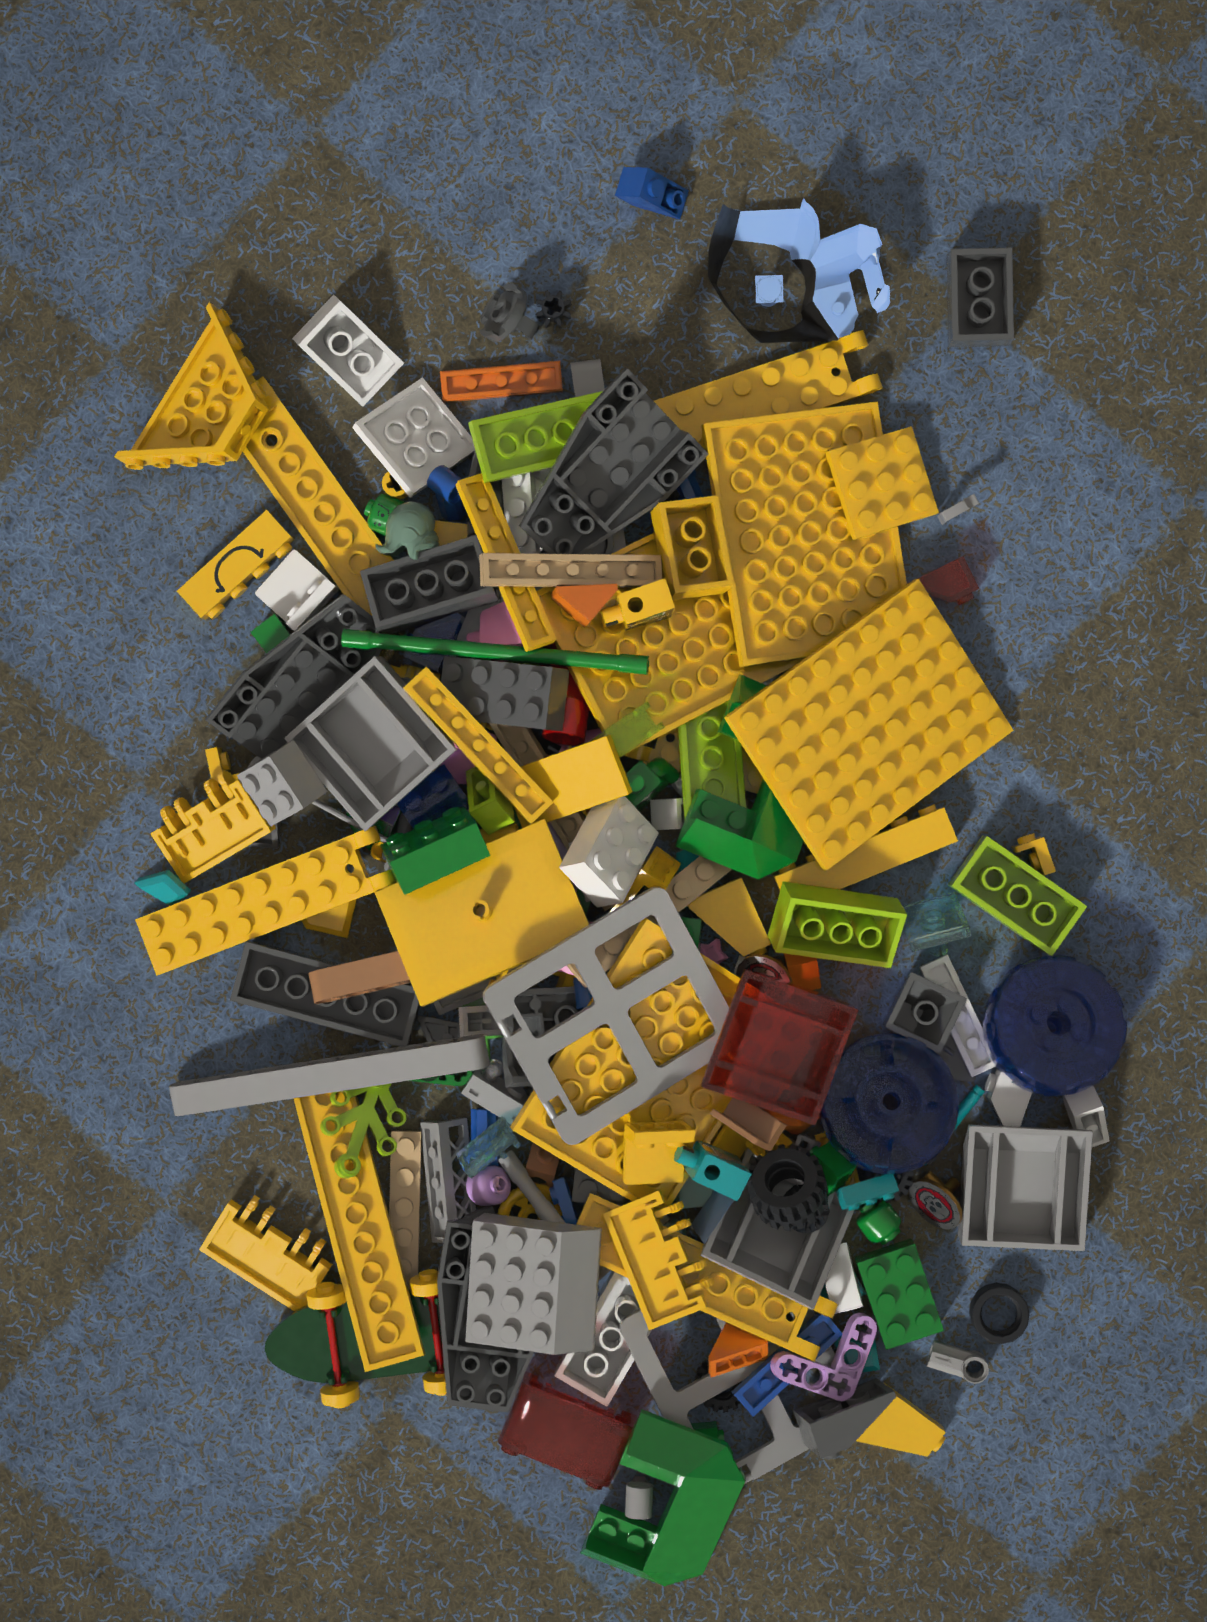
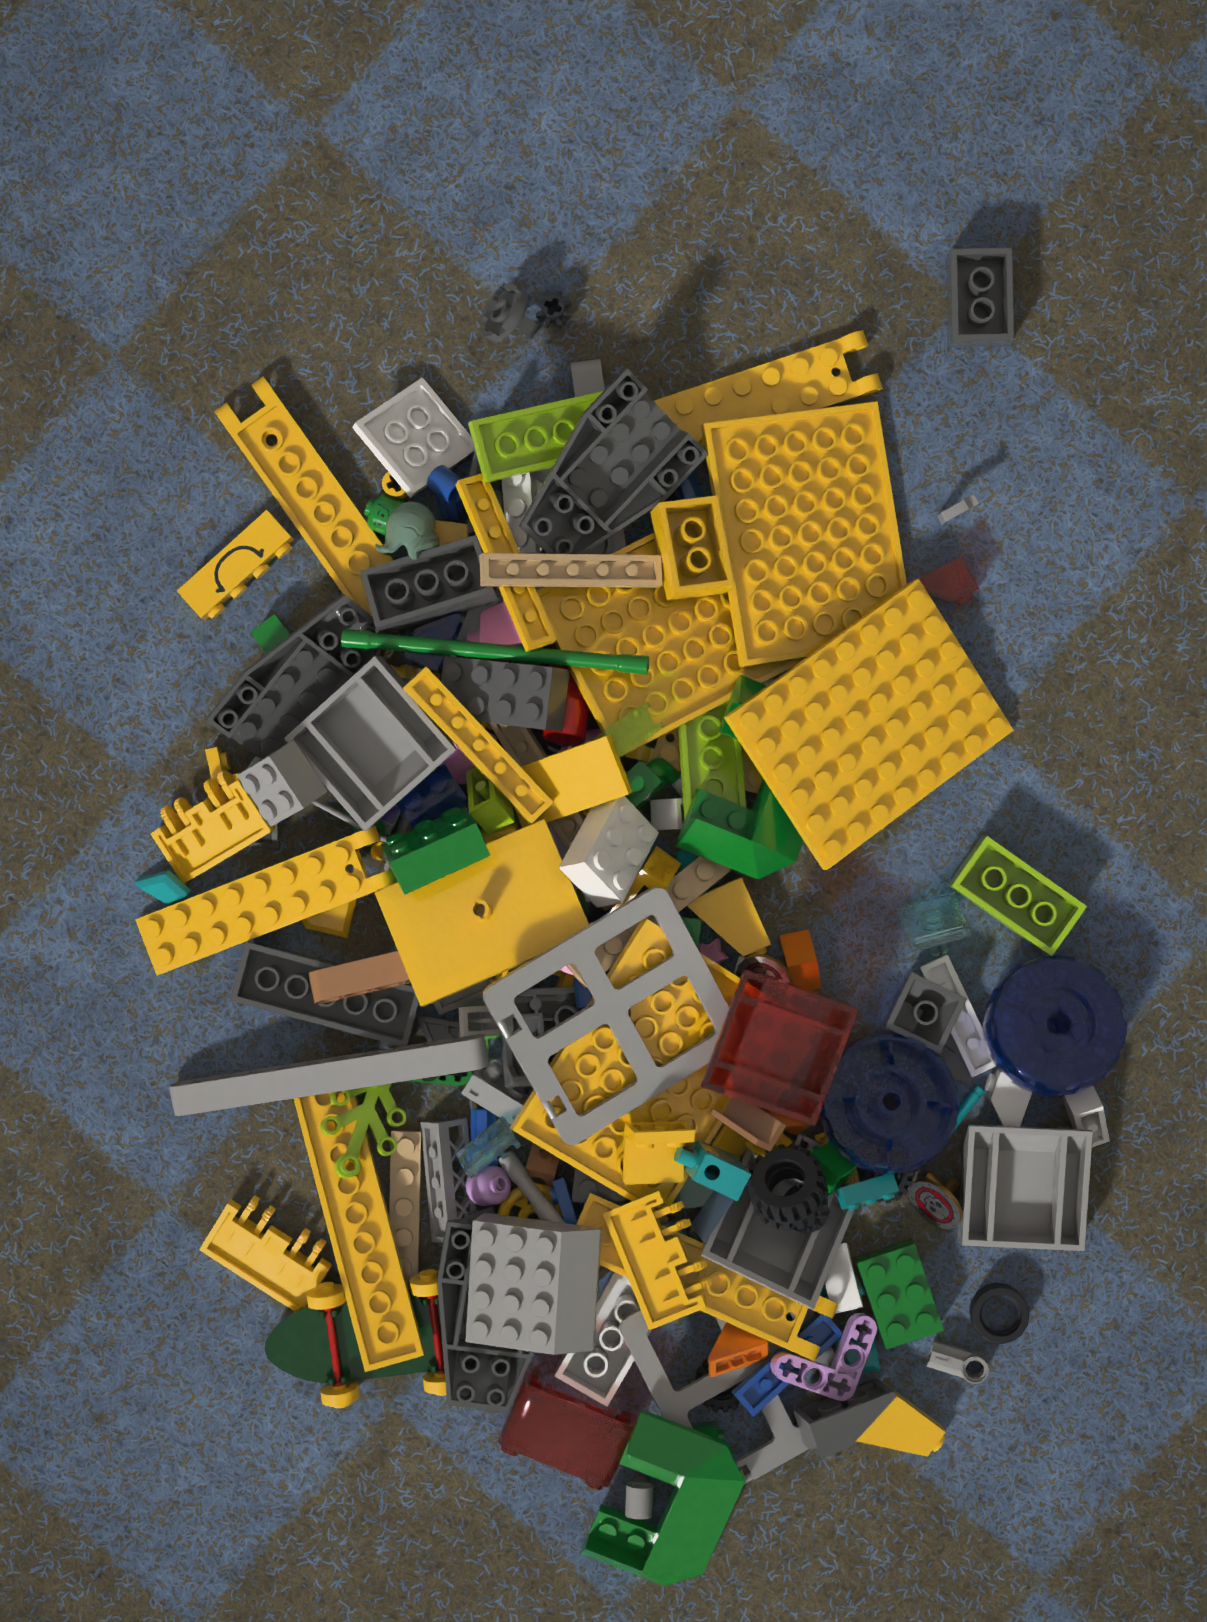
yellow piece [114,302,269,470] -> none
white bracket [255,550,339,631] -> none
white slope [292,294,404,407] -> none
orange tile [440,361,563,403] -> none
orange slope [551,583,618,628] -> none
yellow torso [601,578,675,631] -> none
blue slope [615,167,689,219] -> none
light blue piece [708,198,890,343] -> none
lime brick [768,881,907,968] -> none
yellow brick [774,804,958,891] -> none
yellow plate [826,426,939,540] -> none
green head [856,1199,901,1245] -> none
yellow bracket [1011,833,1056,876] -> none

